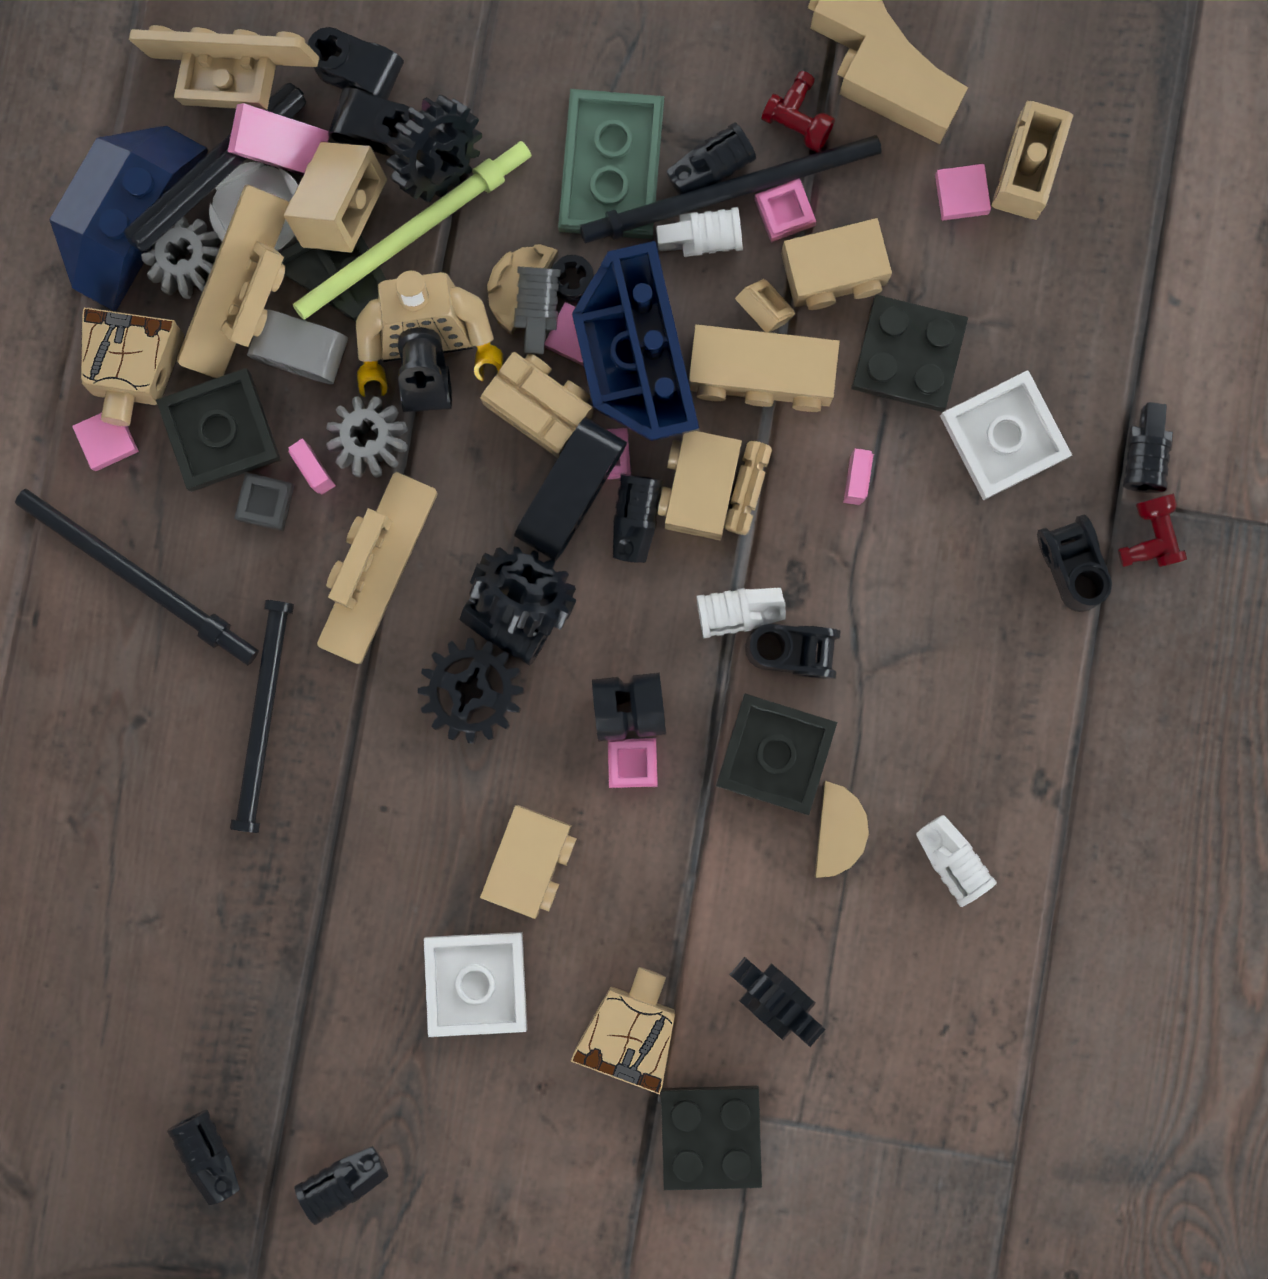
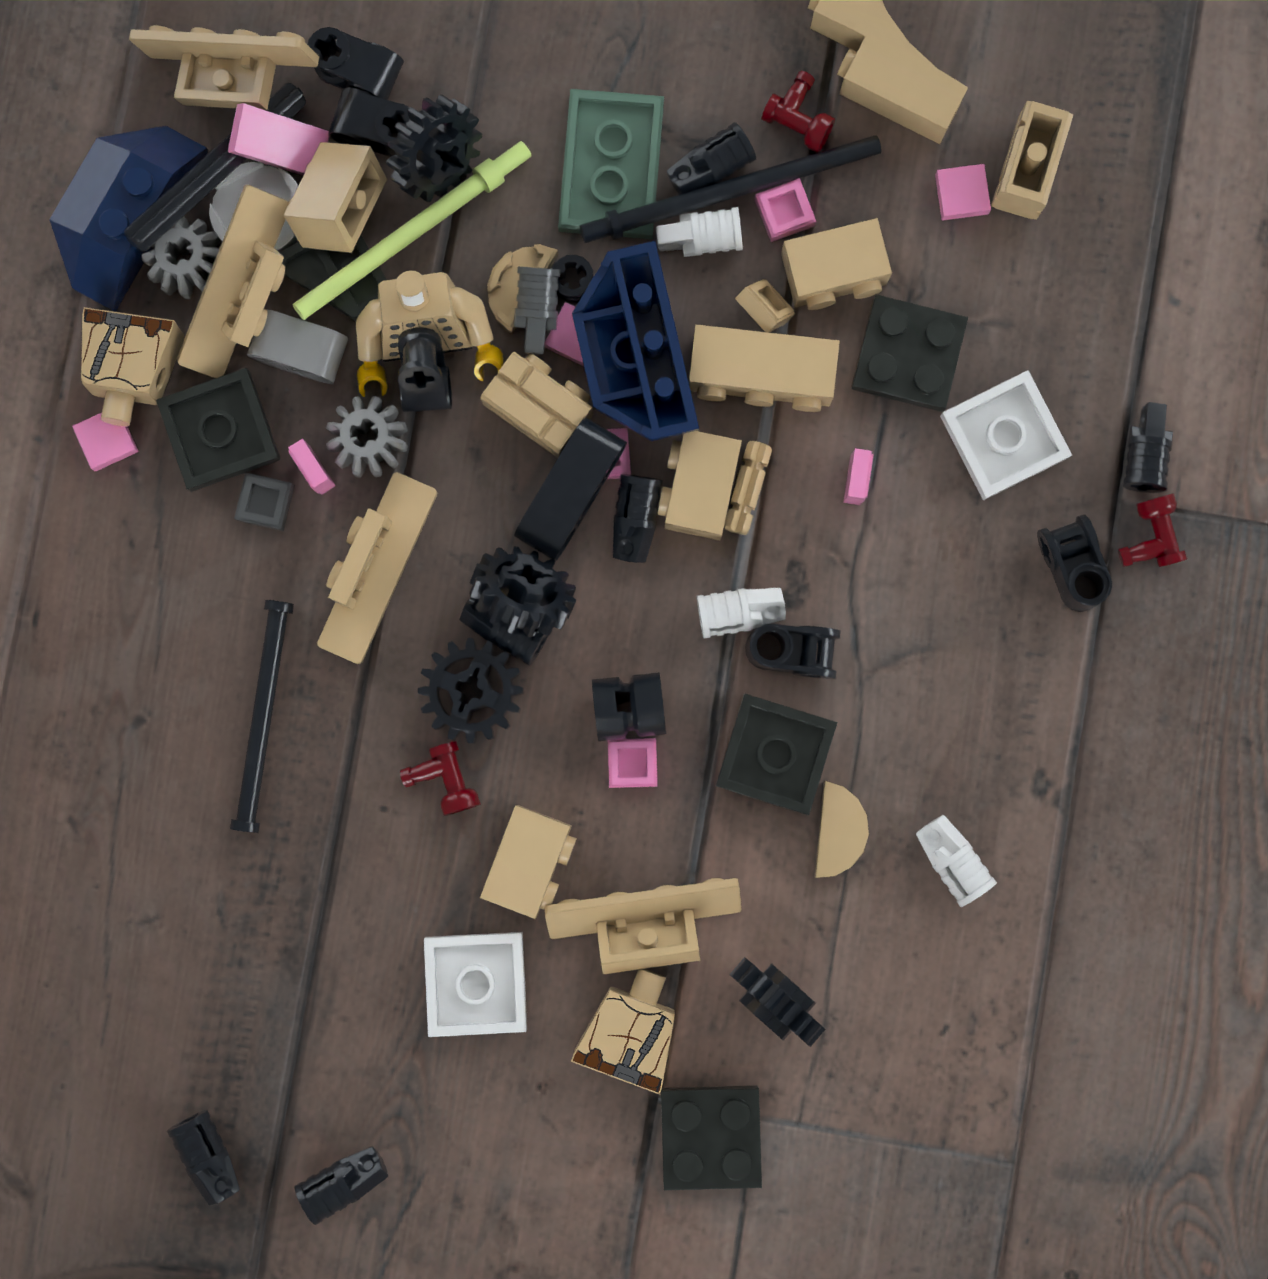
black bar [15,489,259,666] -> none
none -> dark red piece [400,741,481,816]
none -> tan bracket [544,878,742,974]

